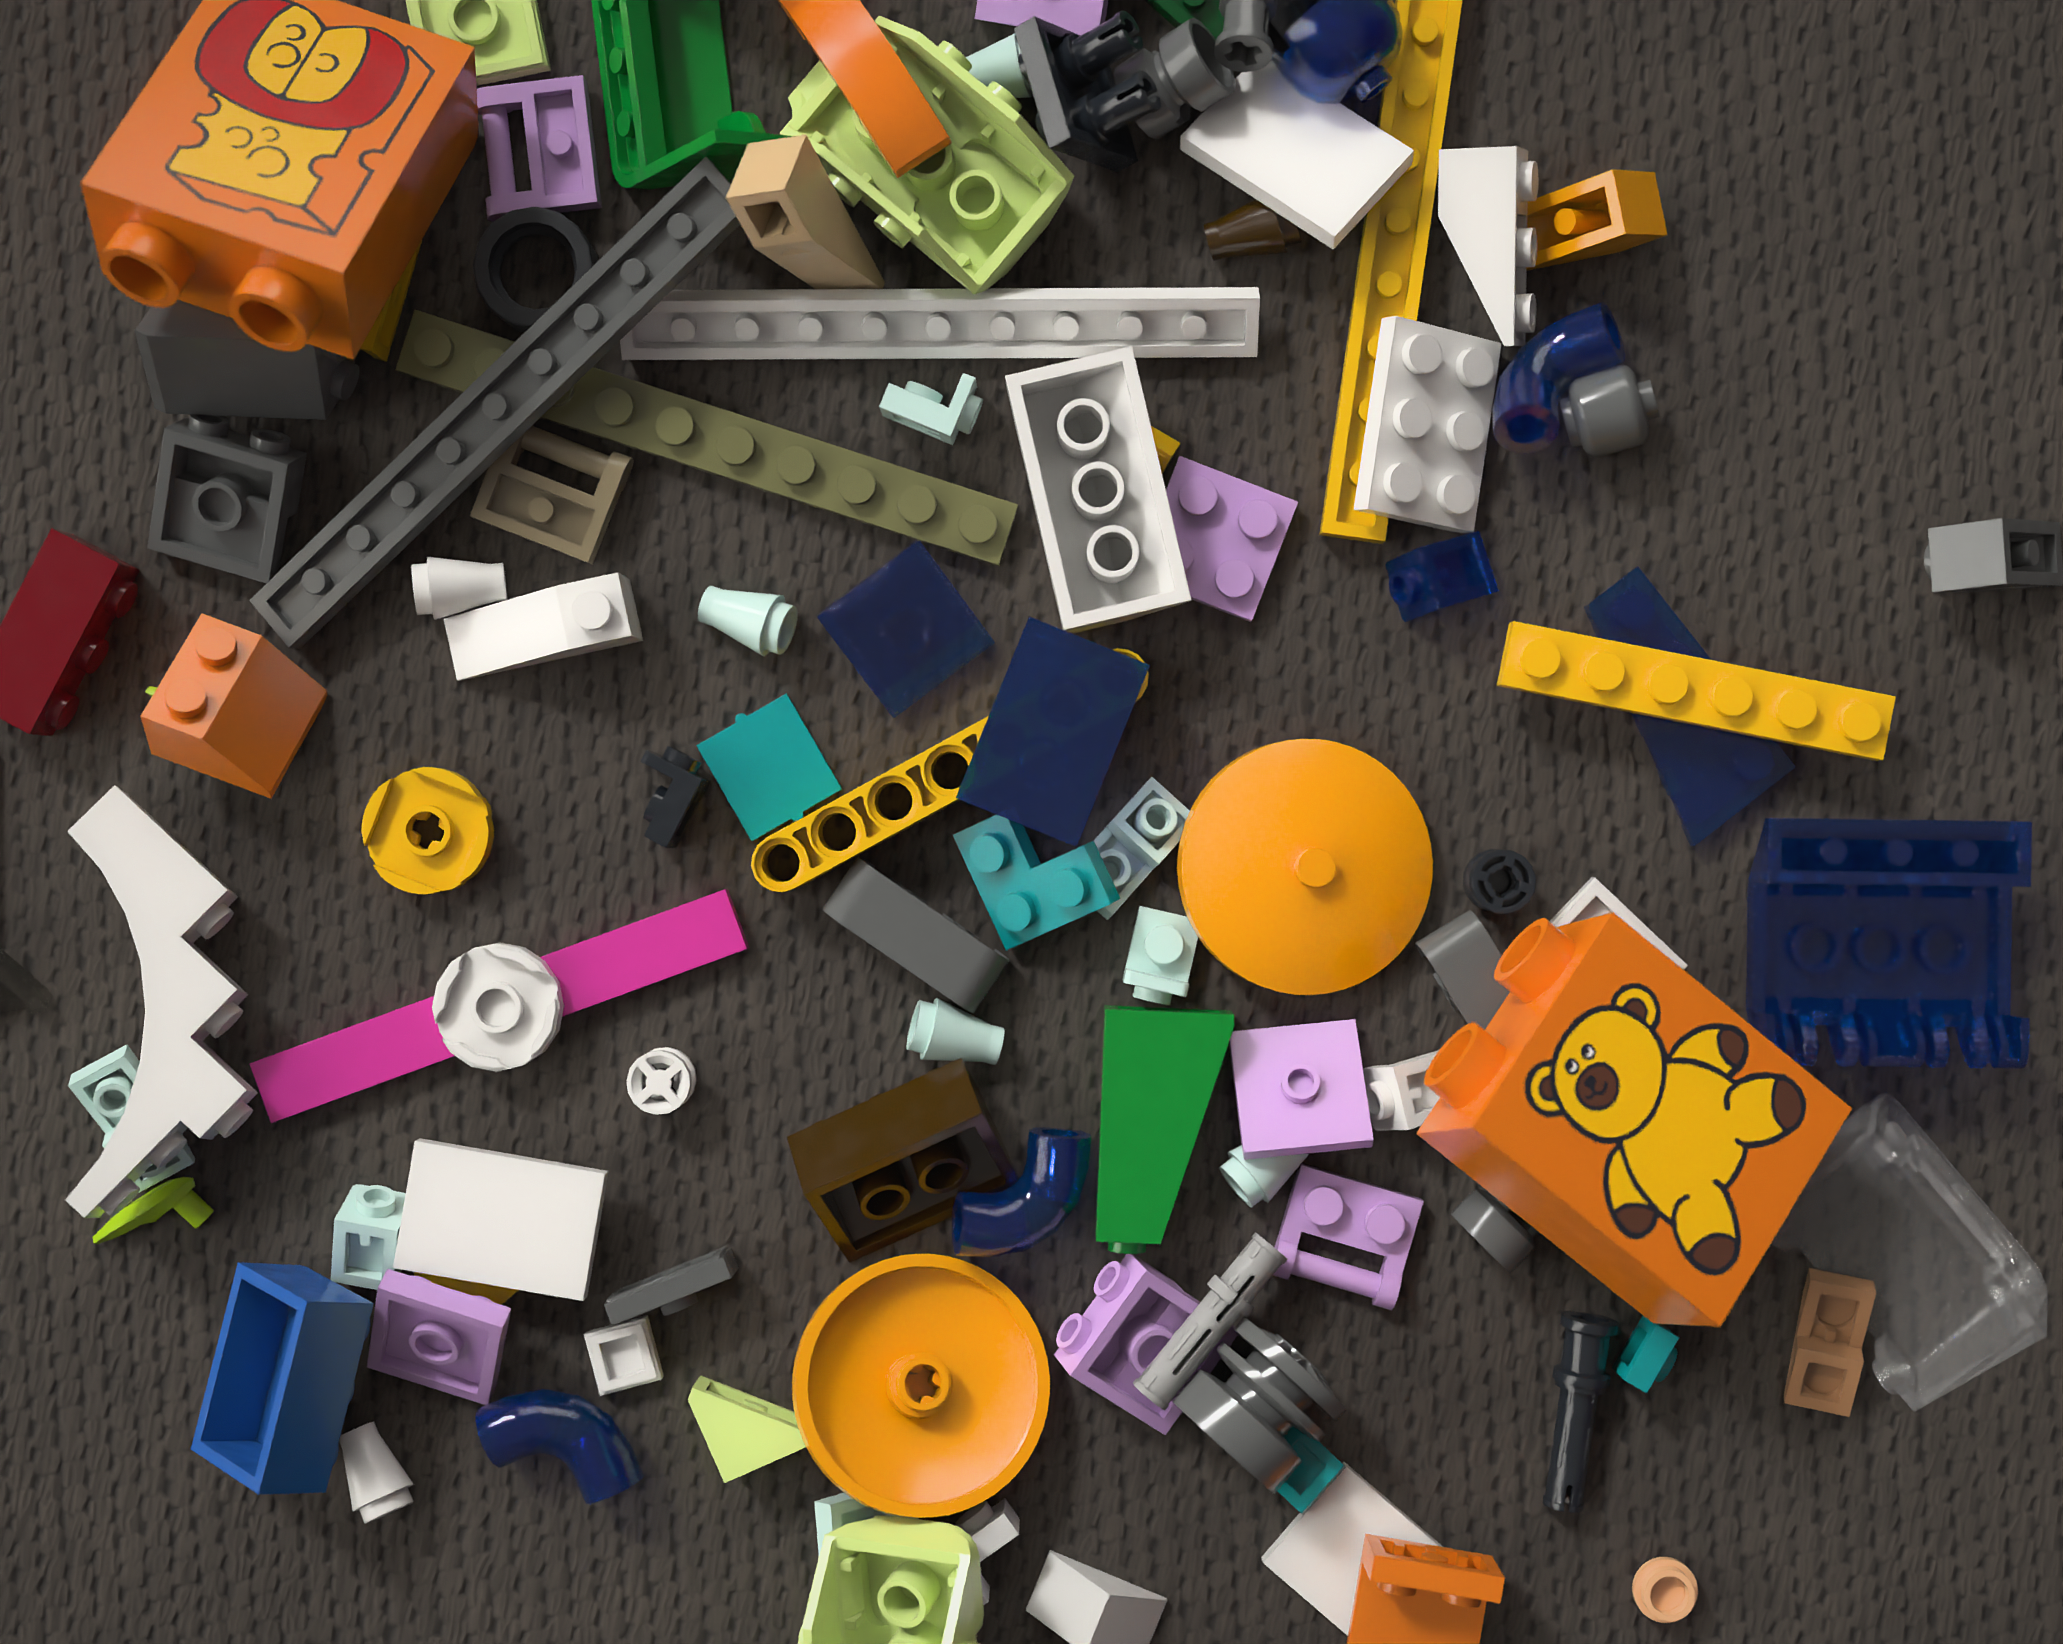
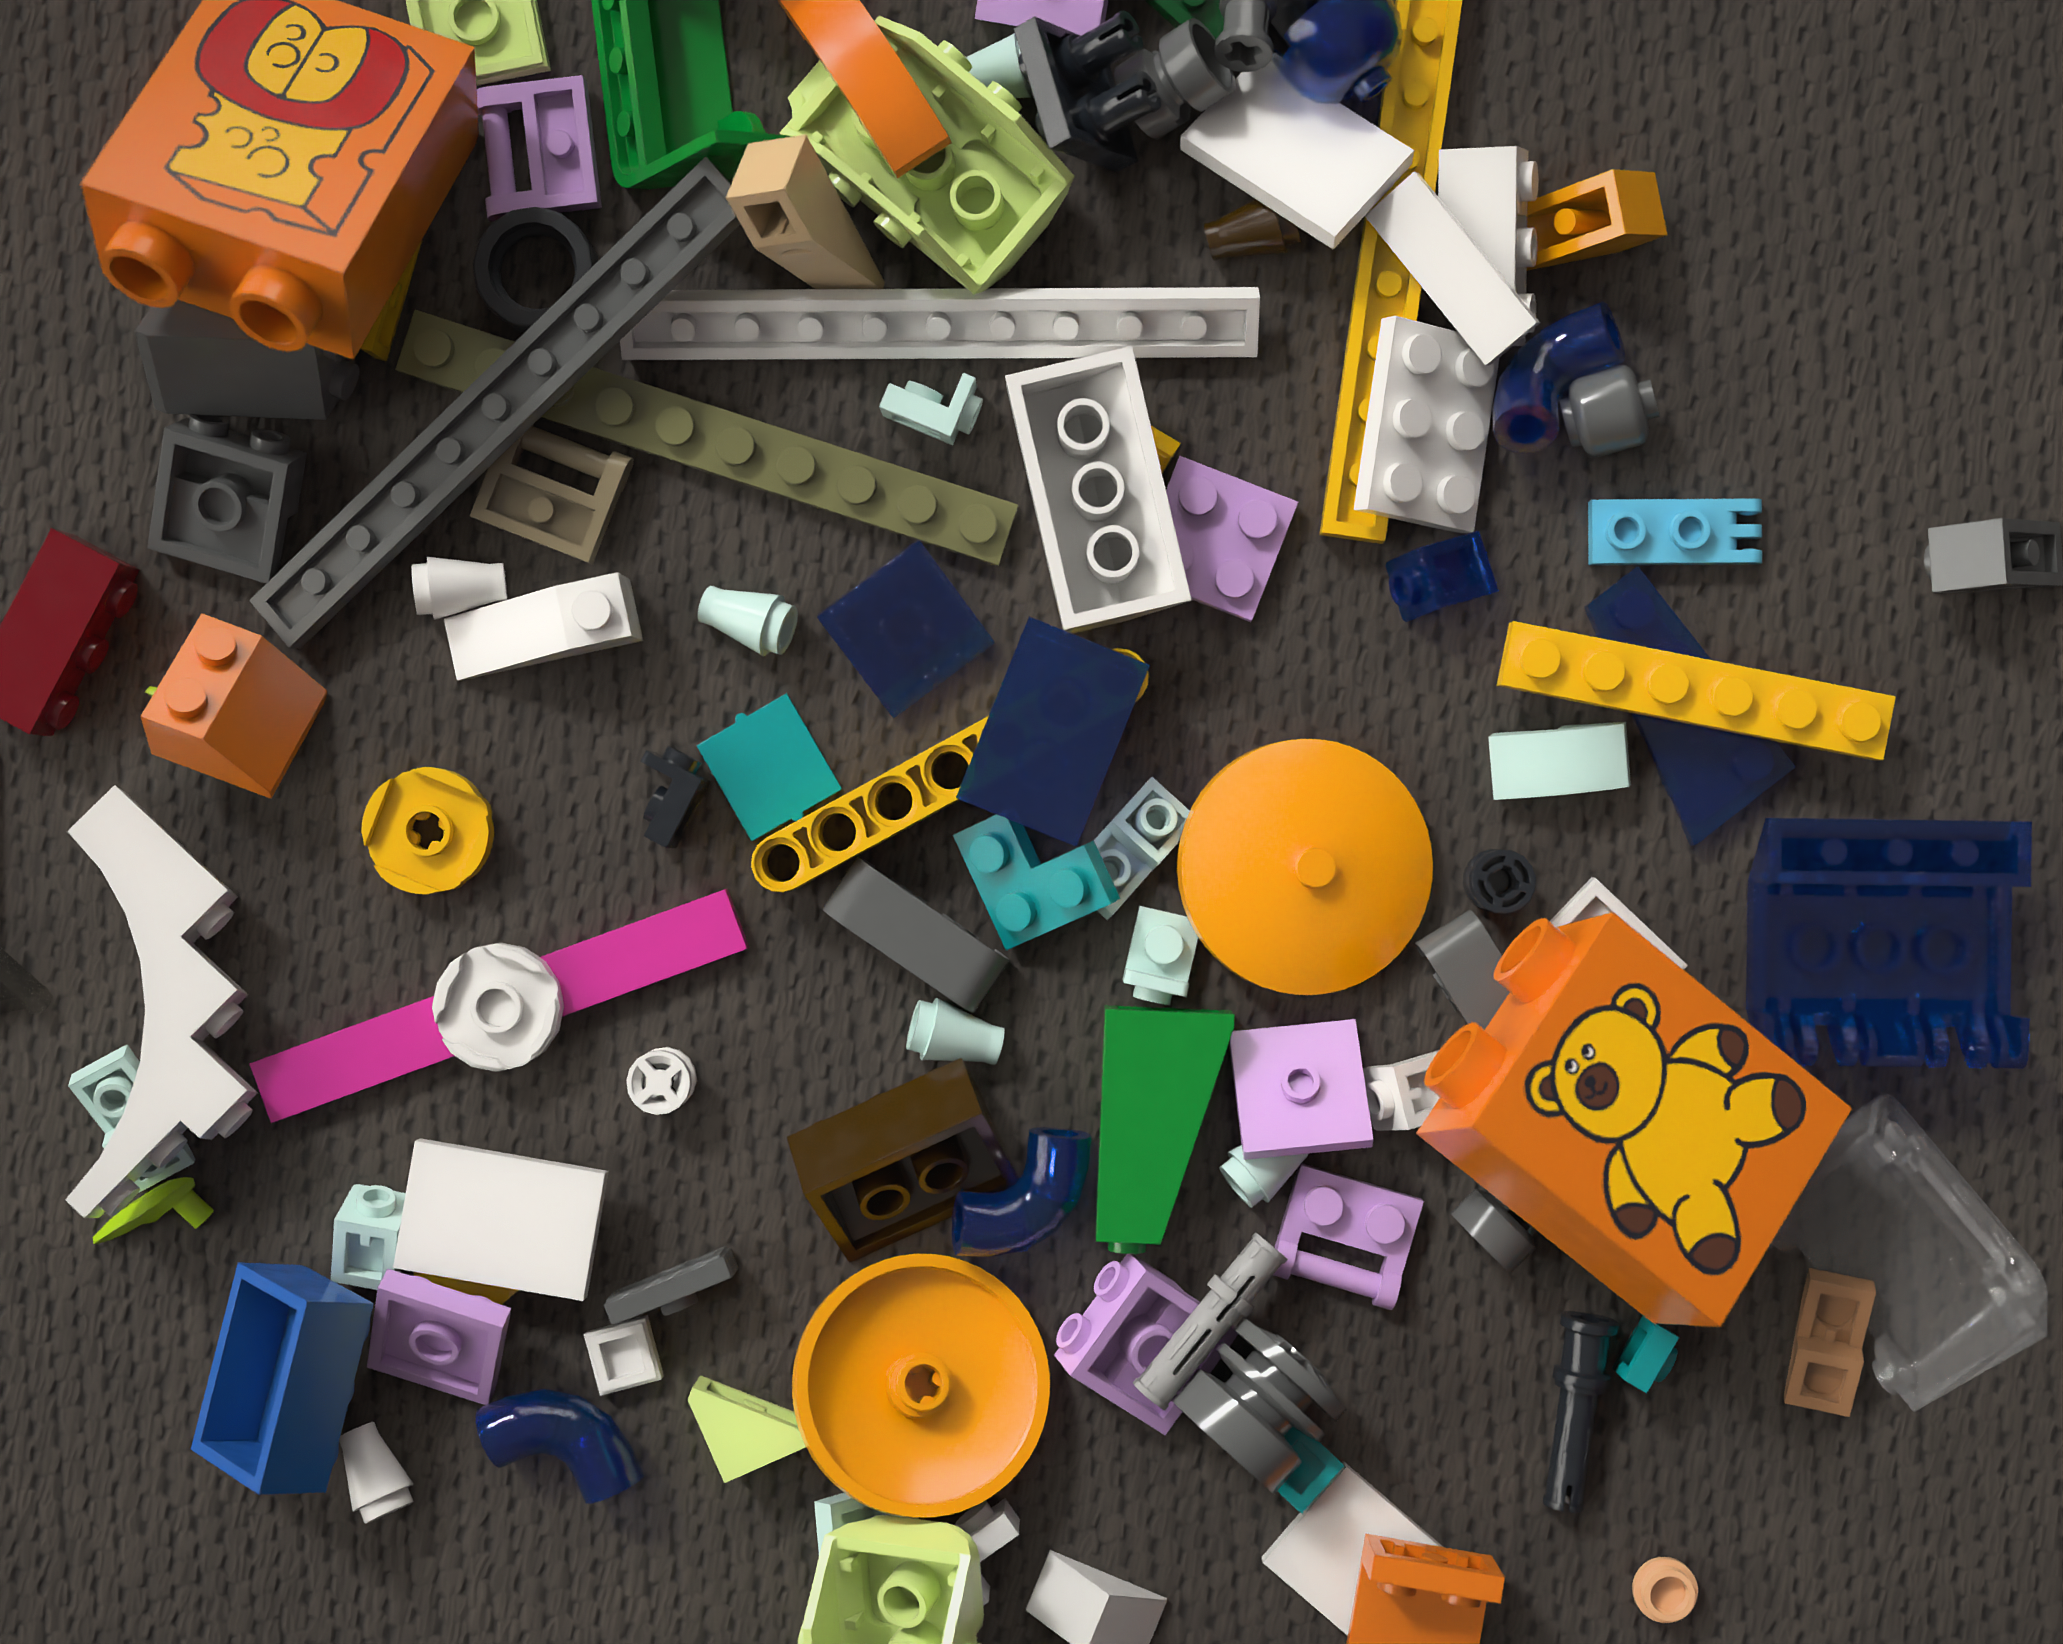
none -> white tile [1365,172,1540,366]
none -> light aqua slope [1488,722,1631,800]
none -> medium azure hinge [1588,499,1762,565]

